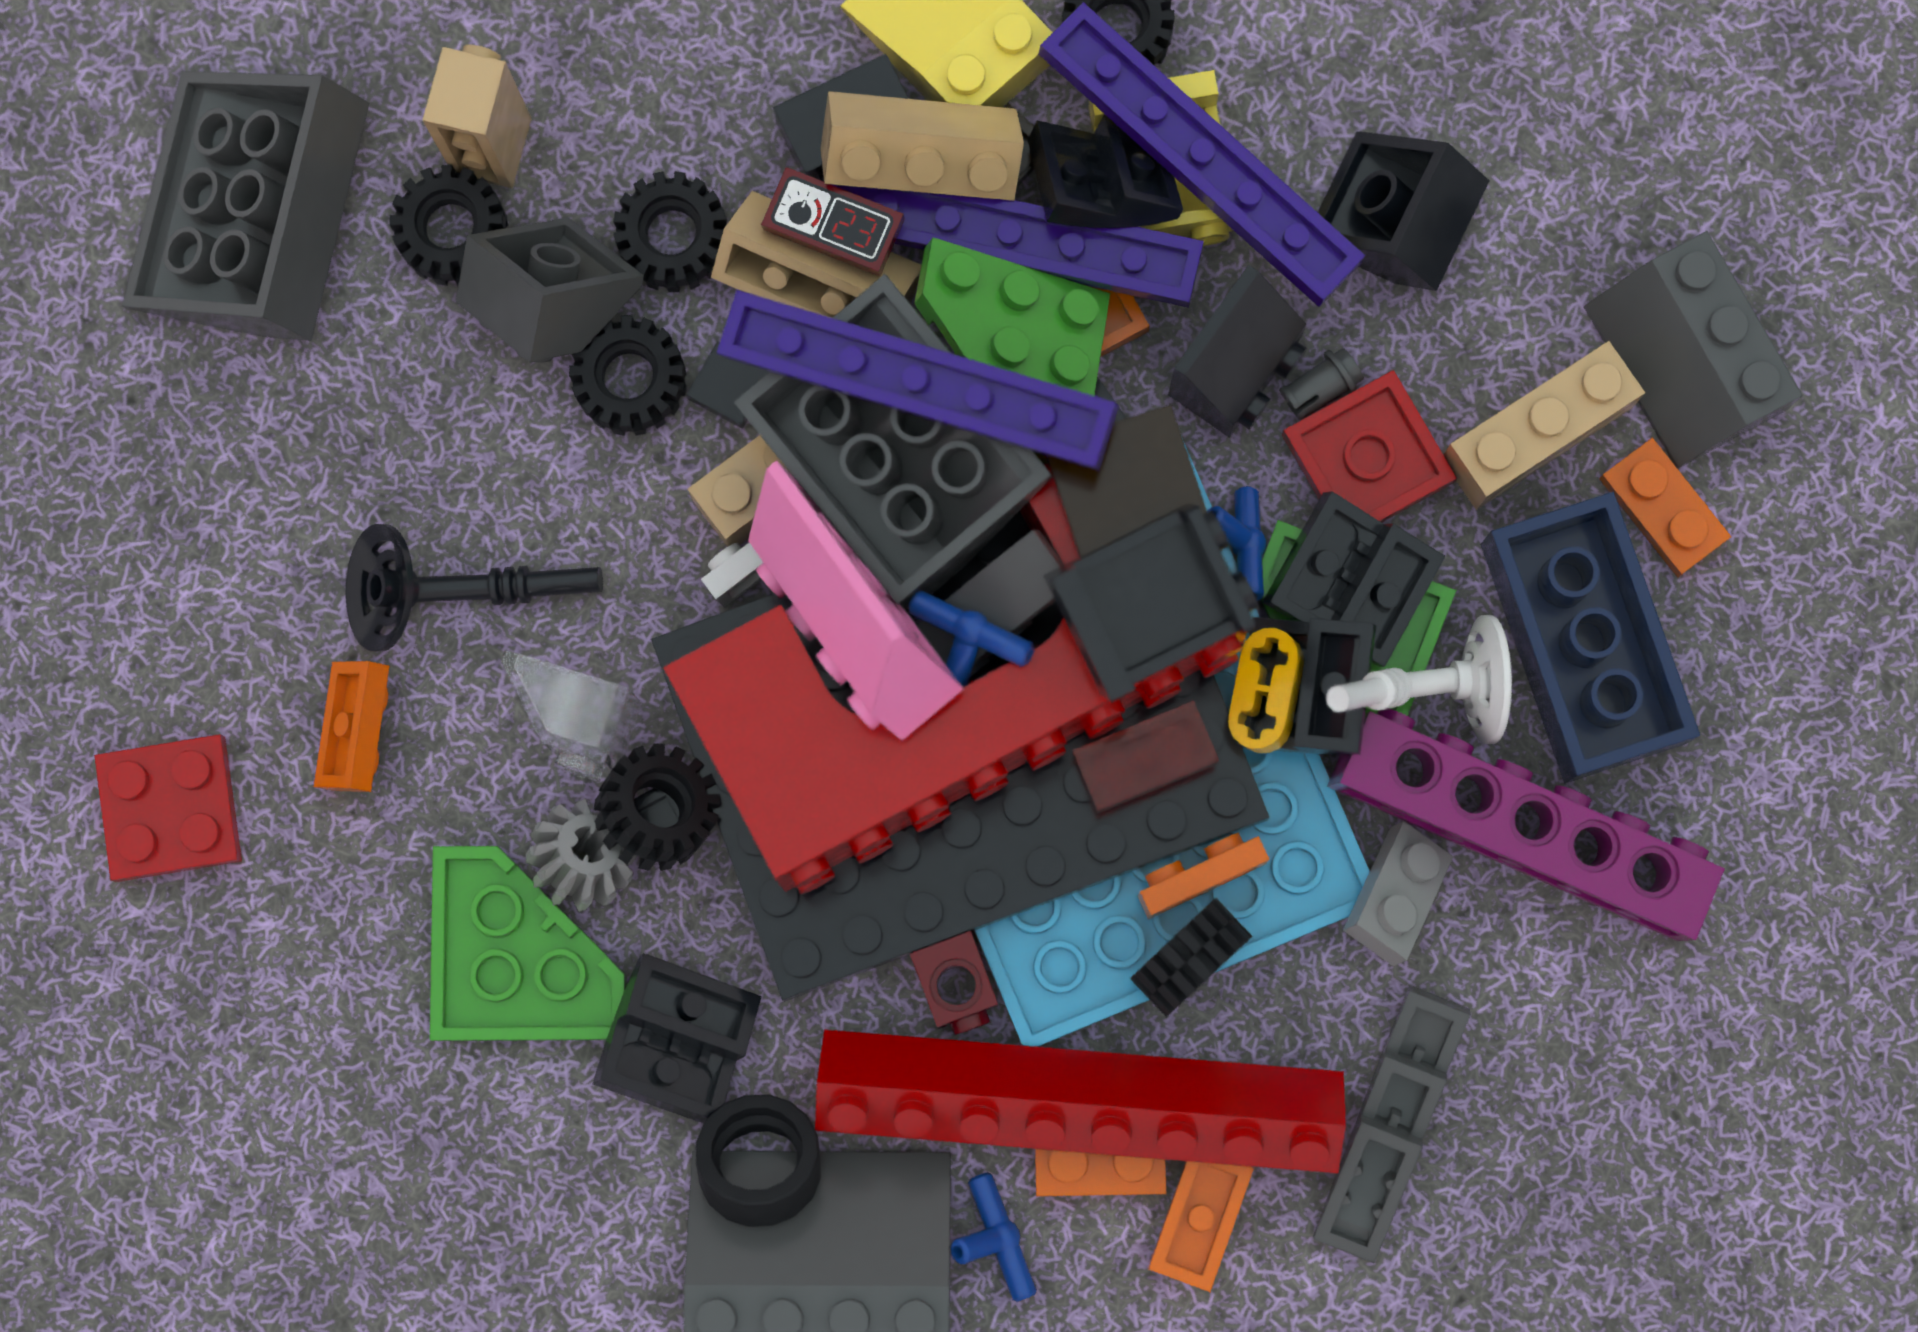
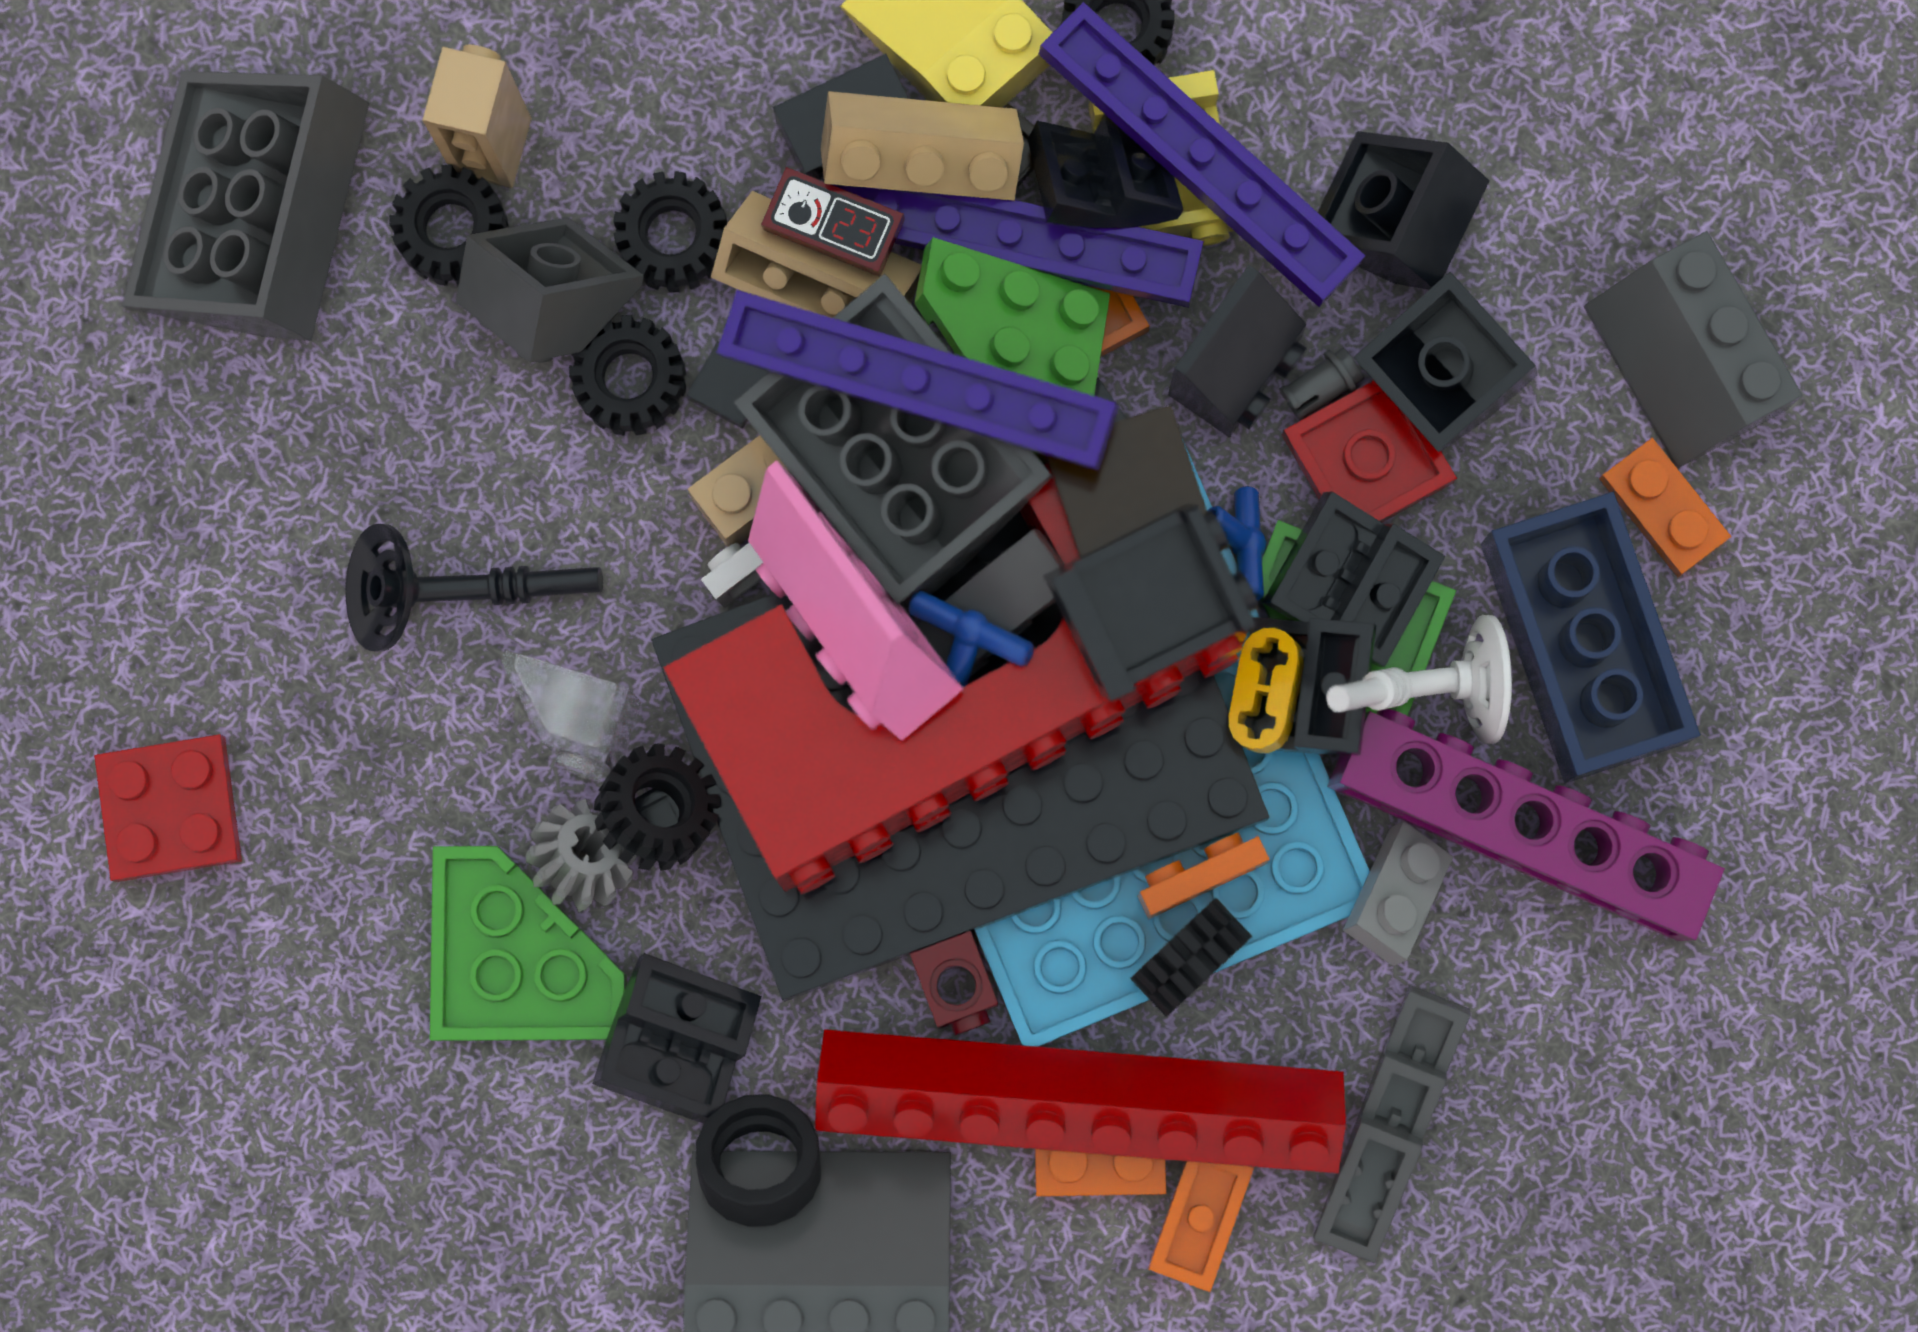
orange plate [313,661,390,792] -> none
blue piece [951,1172,1037,1302] -> none
clear red plate [1072,701,1219,814] -> none
tan brick [1443,341,1645,510] -> none
none -> black slope [1353,272,1538,453]

